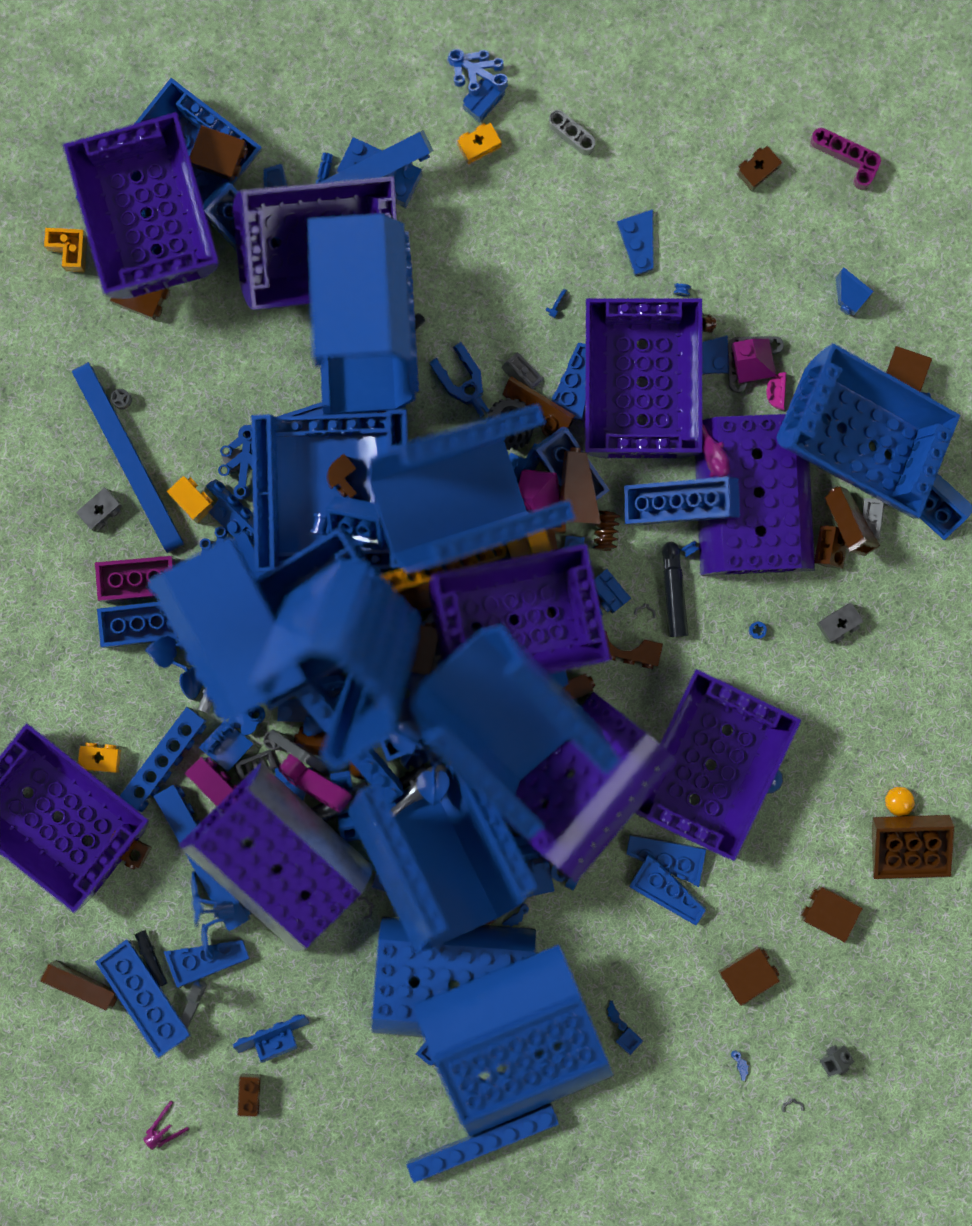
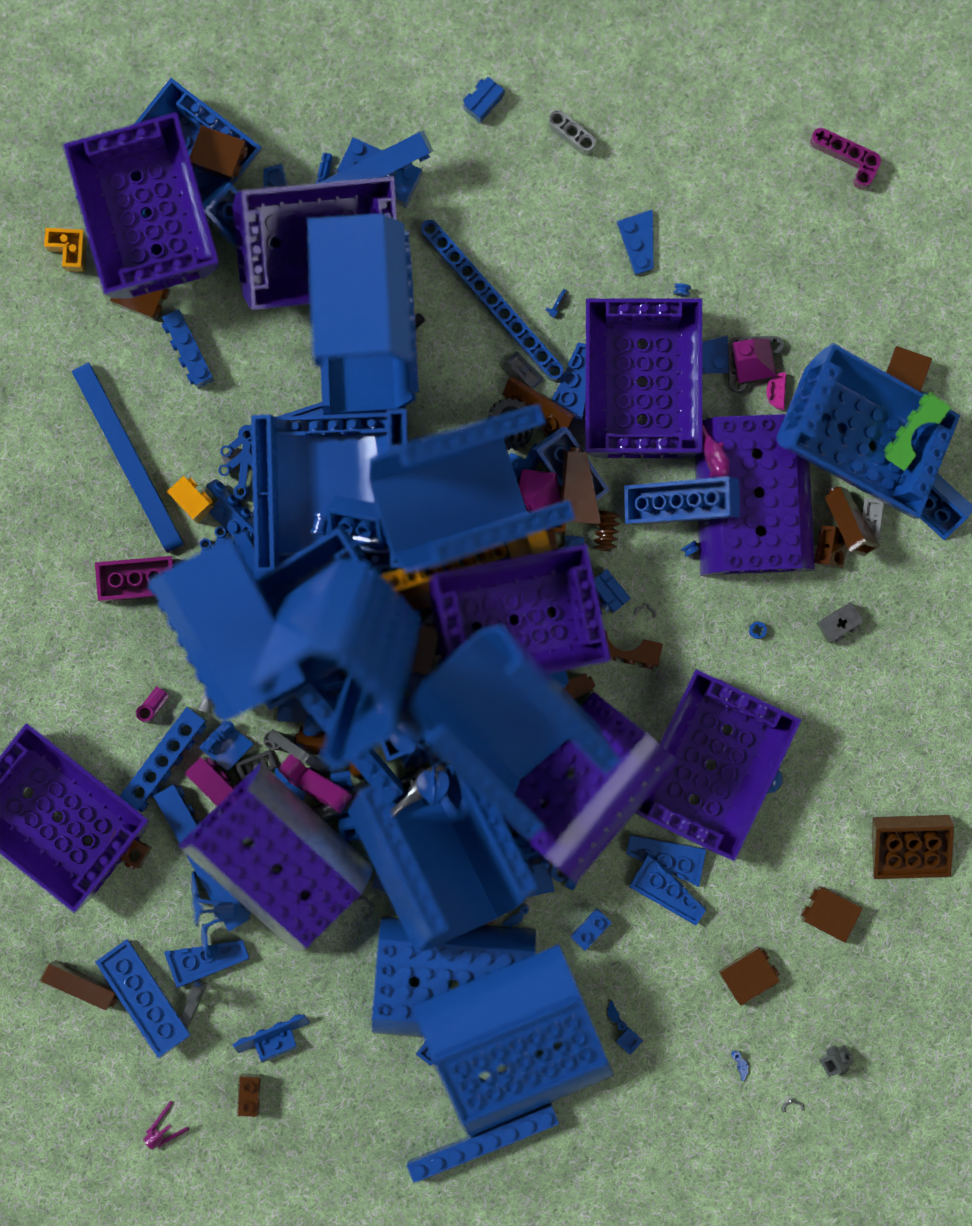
flat silver brick [76,487,123,531] -> none
light orange brick [78,742,121,773] -> none
blue brick [97,602,178,648] -> none
dark grey wheel [111,388,132,410] -> none
black pin [134,930,168,987] -> none
blue plant [145,636,203,700] -> none
blue plate [228,705,265,736] -> none
reddish brown brick [326,454,356,498] -> none
blue piece [429,342,490,418] -> none
blue plant [448,49,508,95] -> none
light orange brick [457,123,502,165] -> none
black piece [661,542,689,638] -> none
reddish brown plate [702,314,717,333] -> none
reddish brown brick [737,145,782,191] -> none
blue slope [836,267,874,316] -> none
light orange hair [885,787,915,816] -> none
none -> magenta piece [136,686,170,723]
none -> blue brick [162,309,215,389]
none -> blue beam [421,219,563,382]
none -> blue brick [570,908,612,951]
none -> bright green arch [884,391,951,471]

